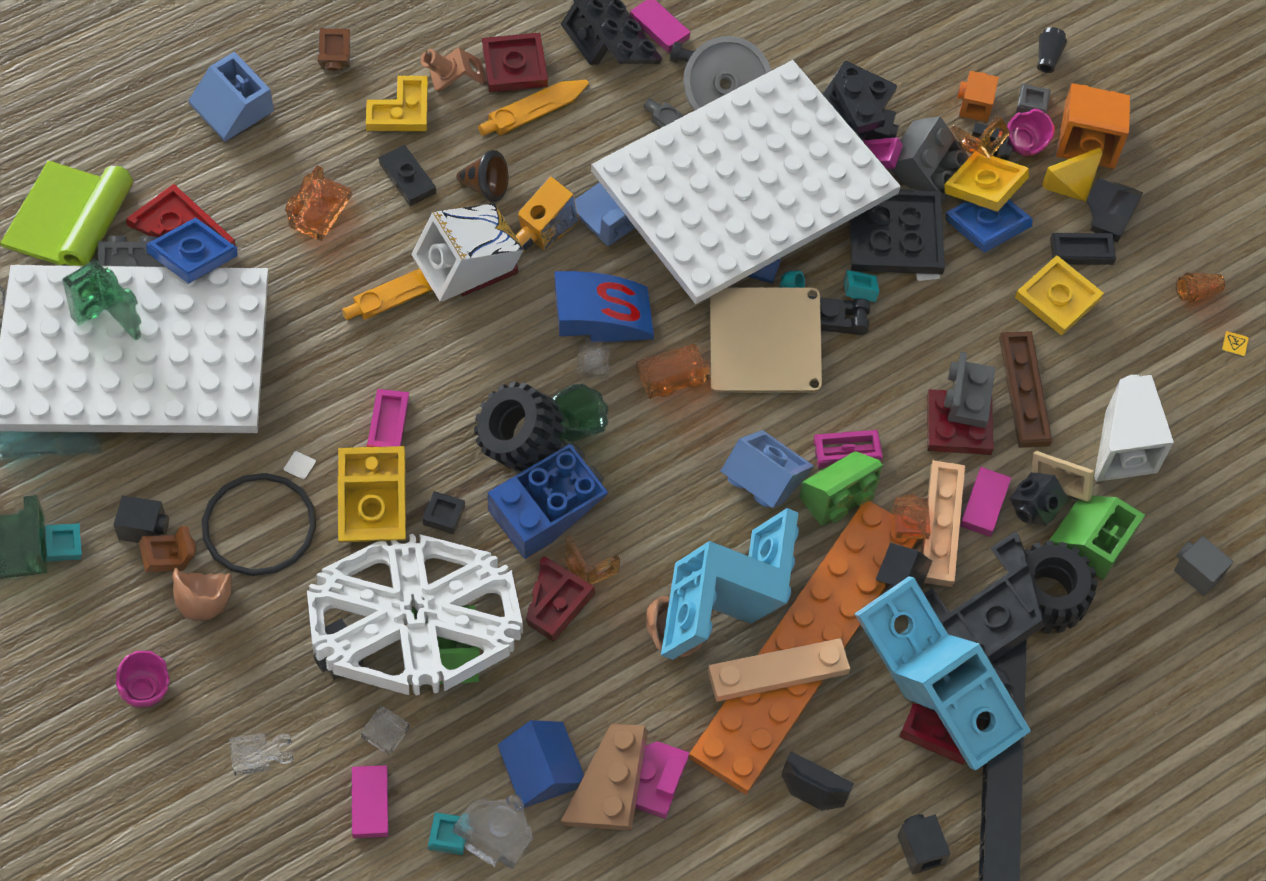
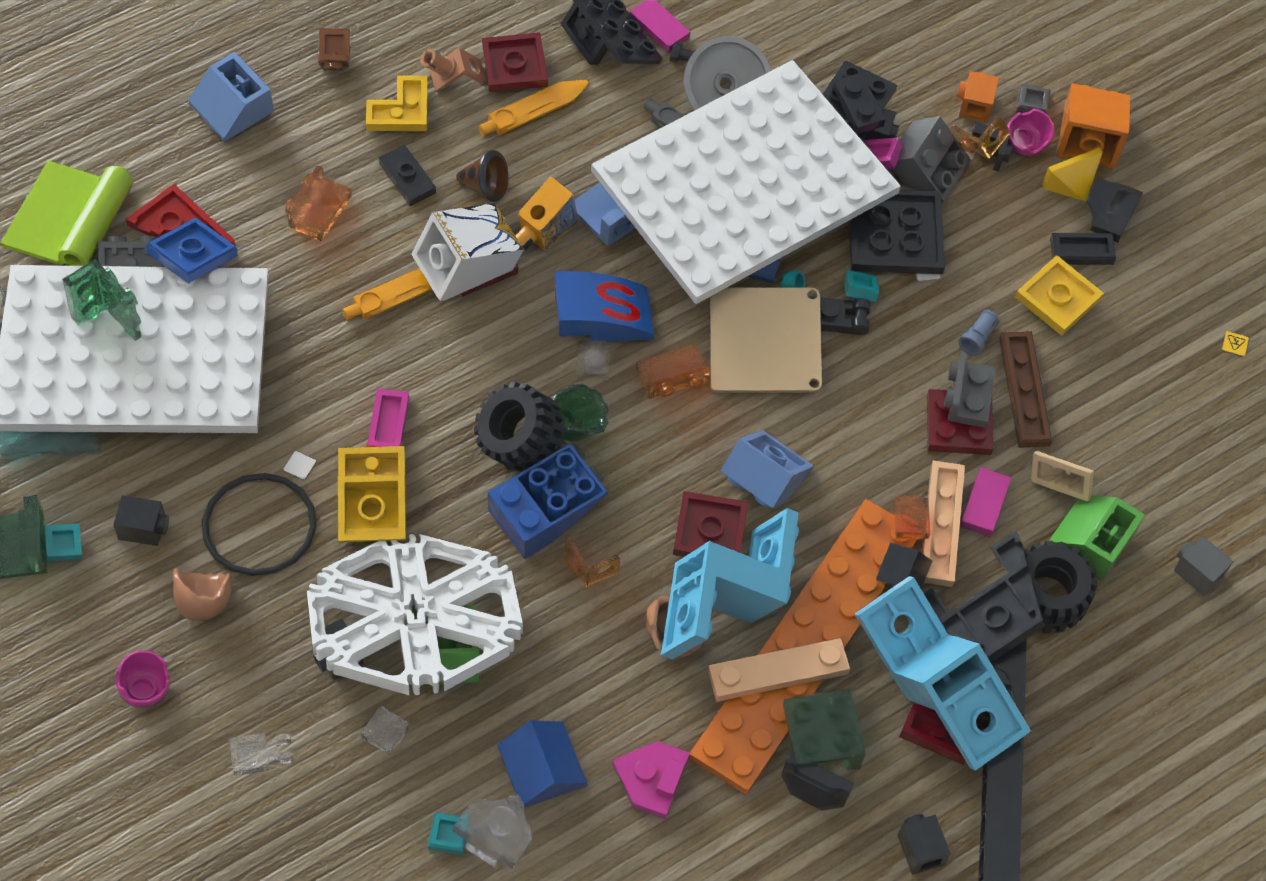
dark orange bracket [139,526,196,572] -> none
dark pink tile [352,765,389,838] -> none
black plate [422,491,465,534] -> none
dark red wing [526,556,596,642] -> none
medium nougat wing [560,724,648,831] -> none
bright green slope [799,451,883,527] -> none
dark pink tile [813,430,883,468] -> none
yellow plate [944,150,1029,212] -> none
blue plate [946,199,1033,253] -> none
black brick [1009,472,1069,526] -> none
black cone [1037,27,1067,73] -> none
white slope [1094,375,1174,482] -> none
clear orange cone [1176,272,1225,303] -> none
none -> dark red plate [673,491,749,557]
none -> clear green bracket [783,689,866,771]
none -> sand blue pin [958,310,1000,356]

